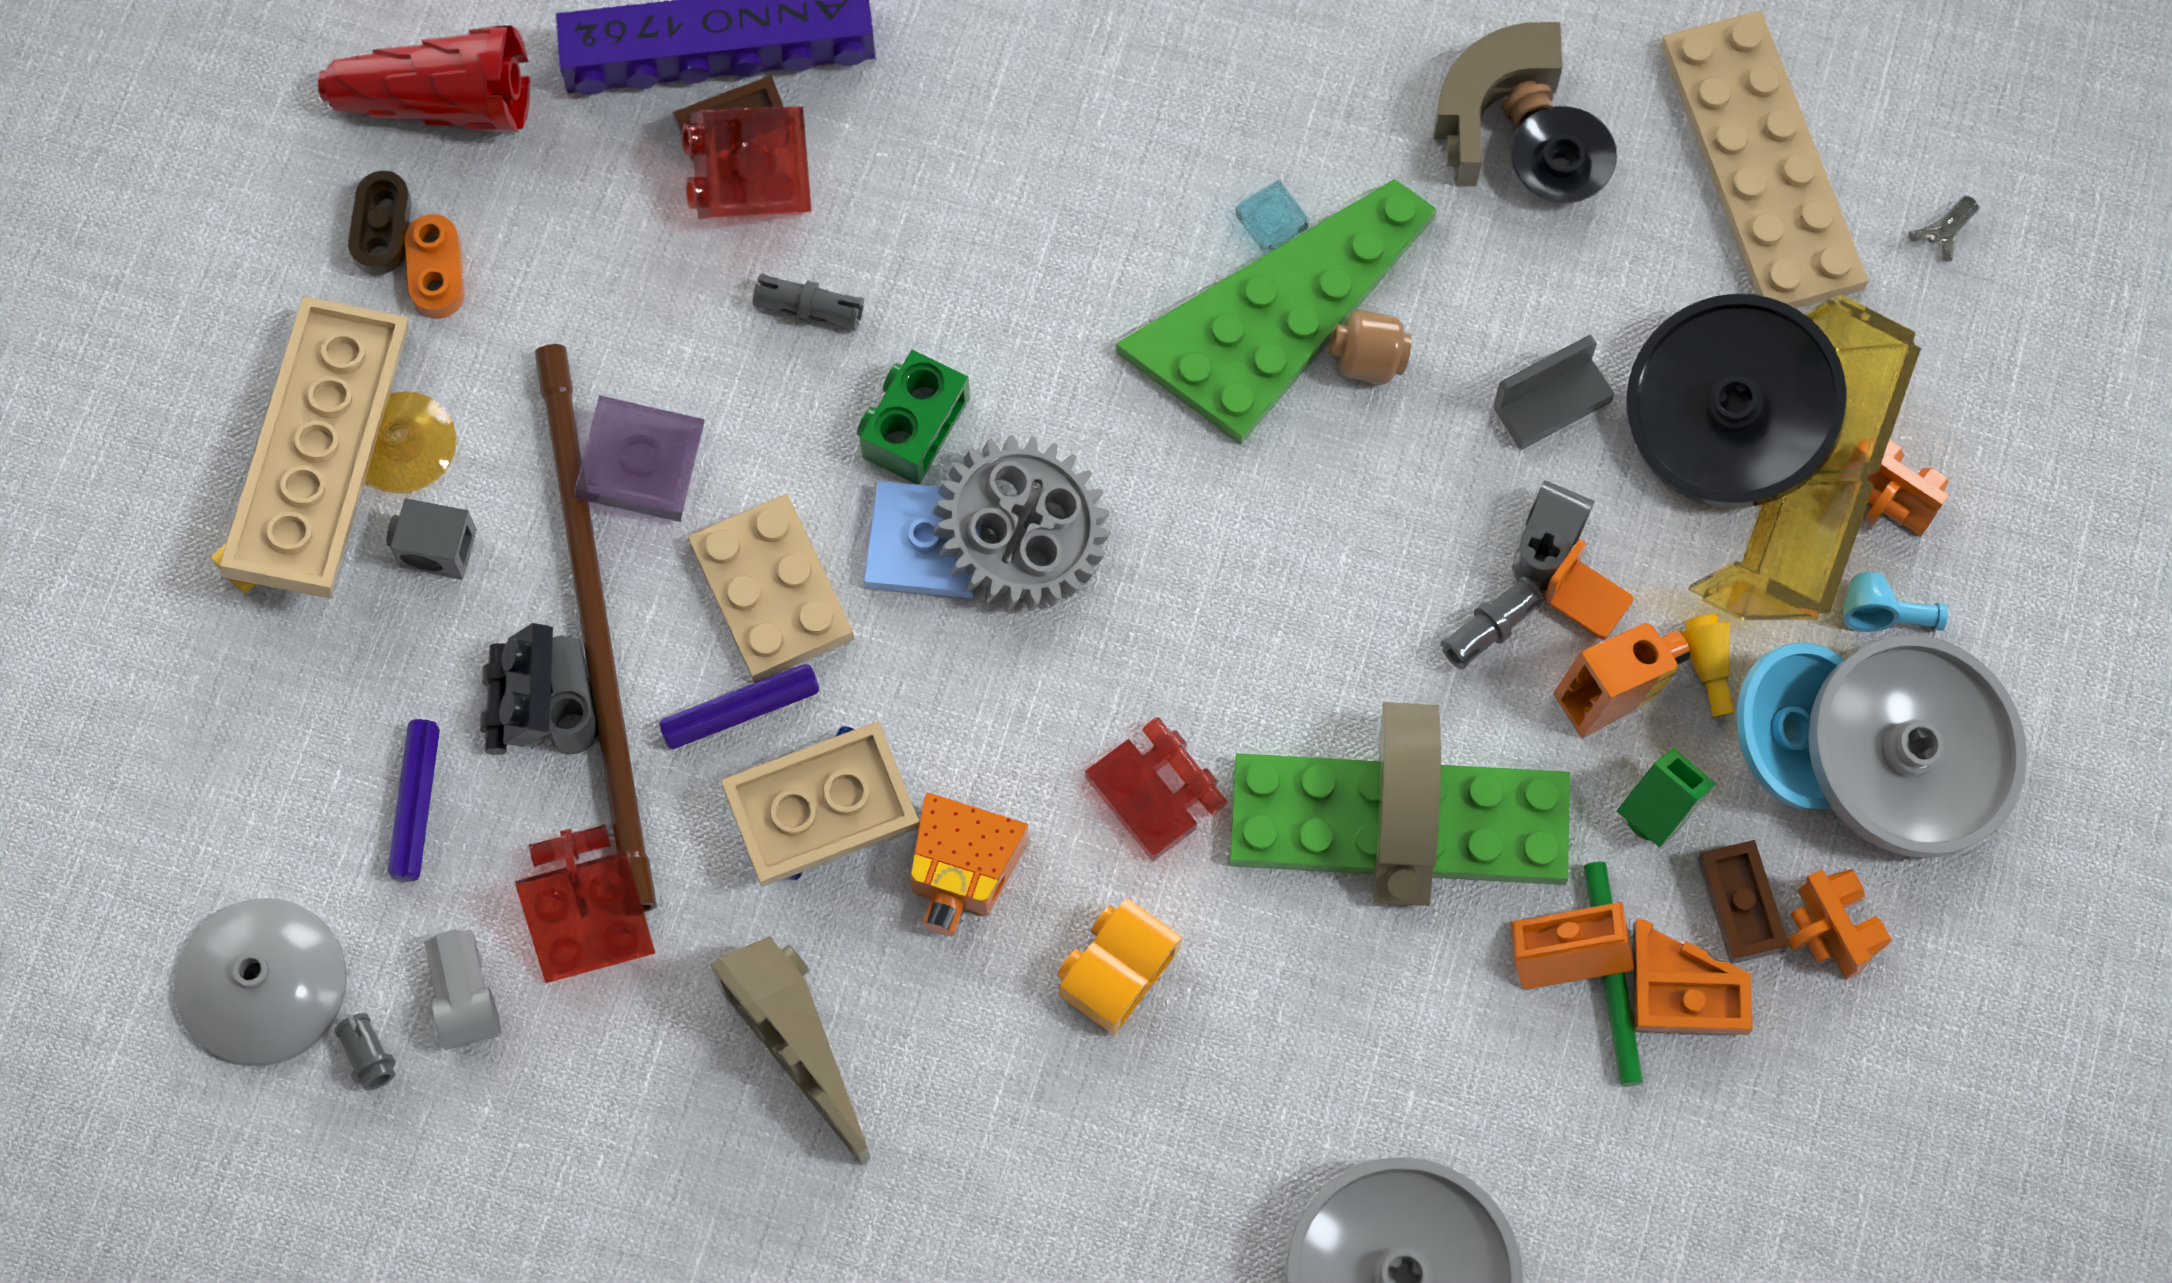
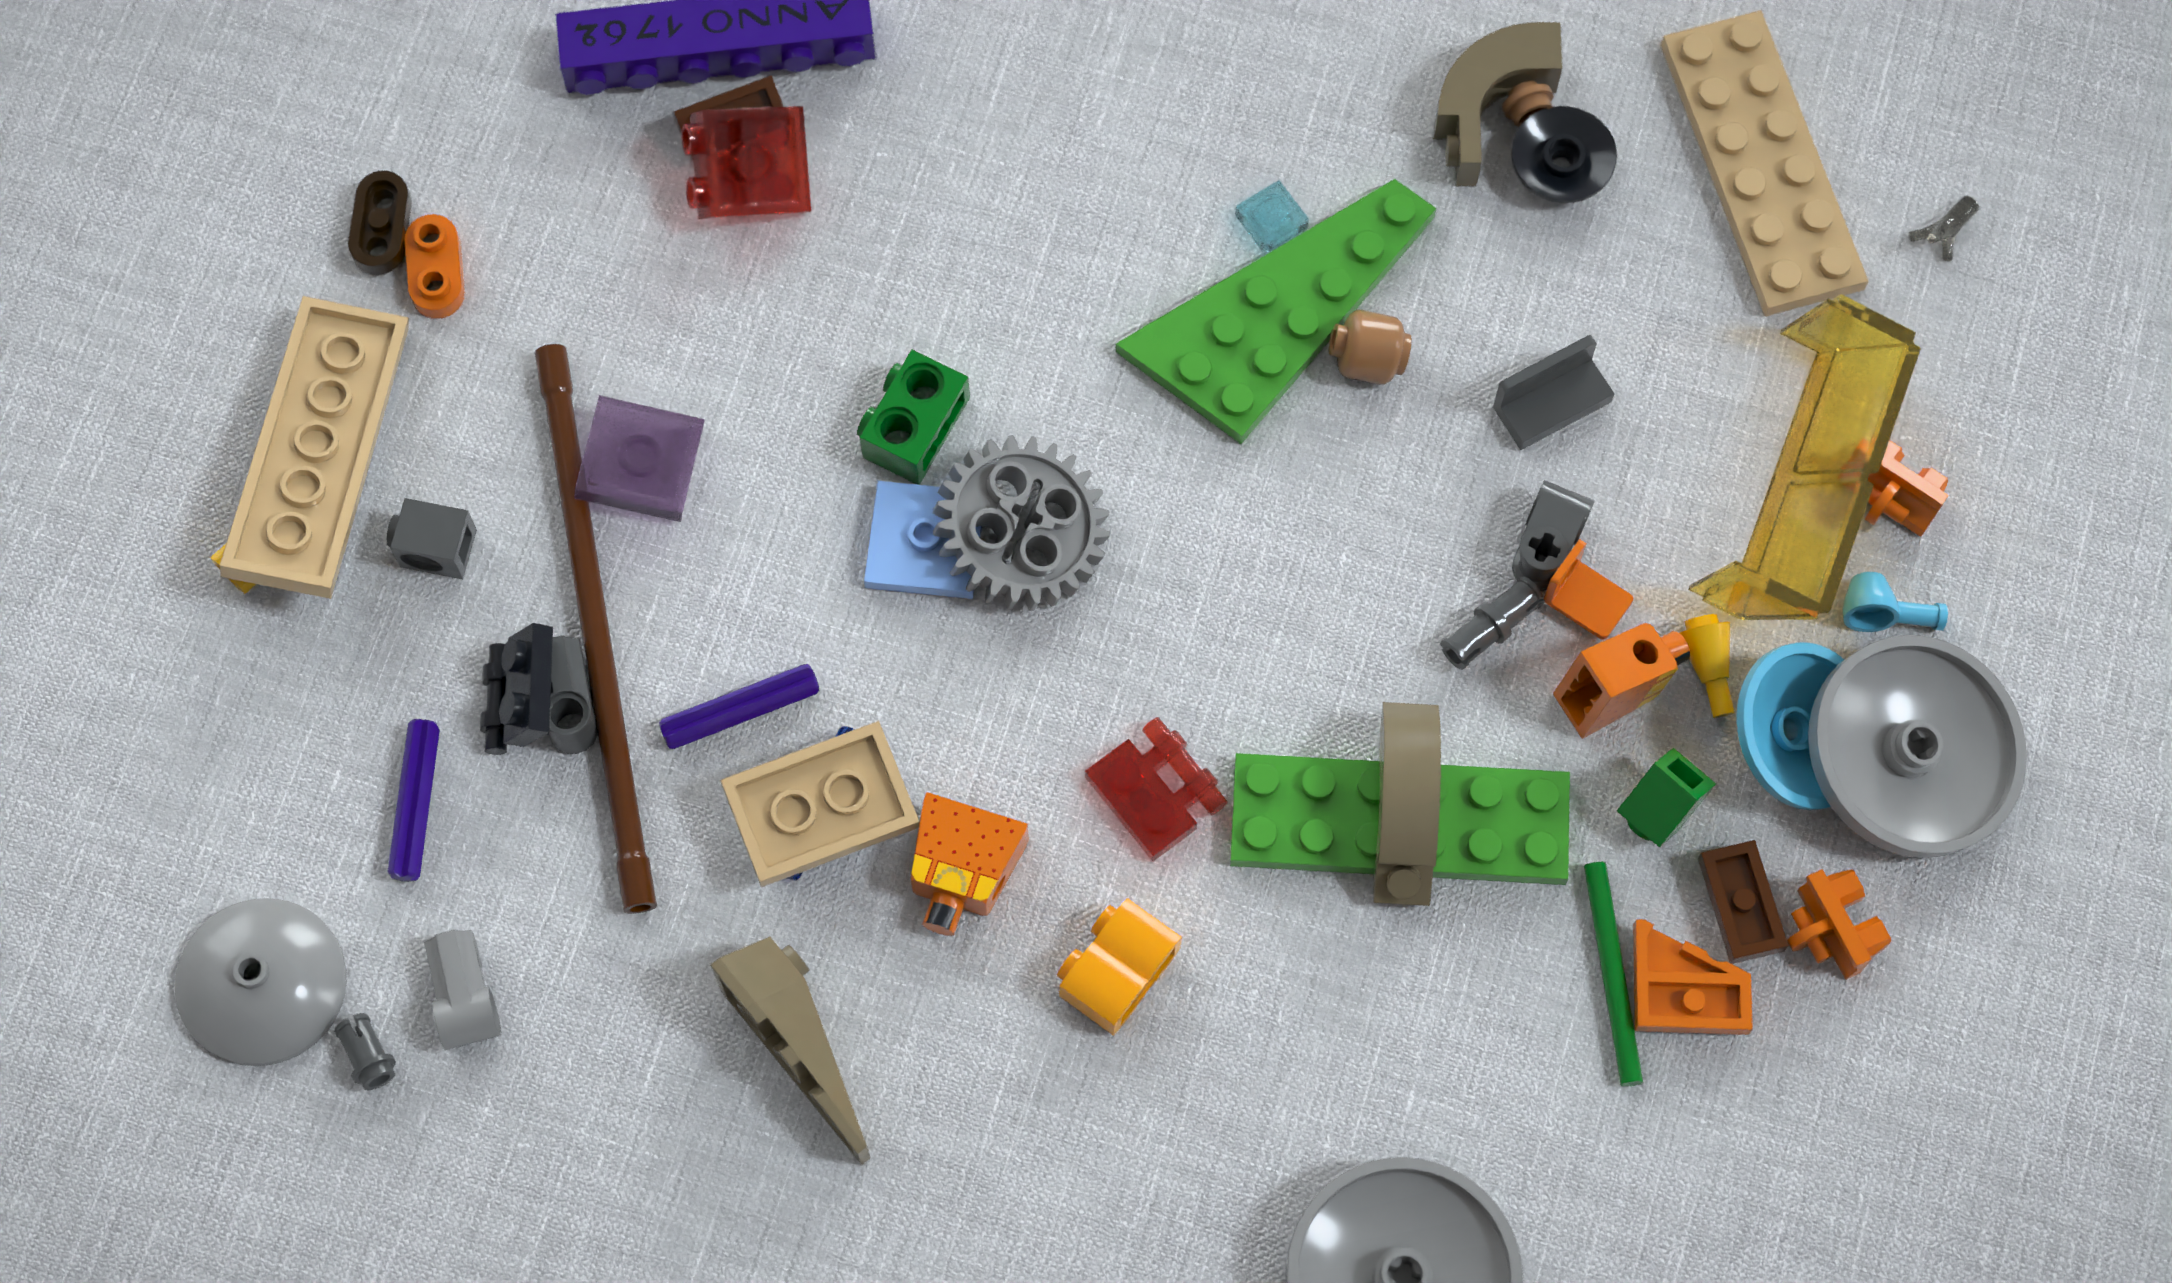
red cone [318,25,530,132] -> none
clear yellow dish [365,391,457,493] -> none
clear red plate [515,824,656,984] -> none
tan plate [688,493,854,683] -> none
dark grey pin [753,273,865,331] -> none
orange slope [1511,902,1634,989] -> none
black dish [1627,294,1847,508] -> none

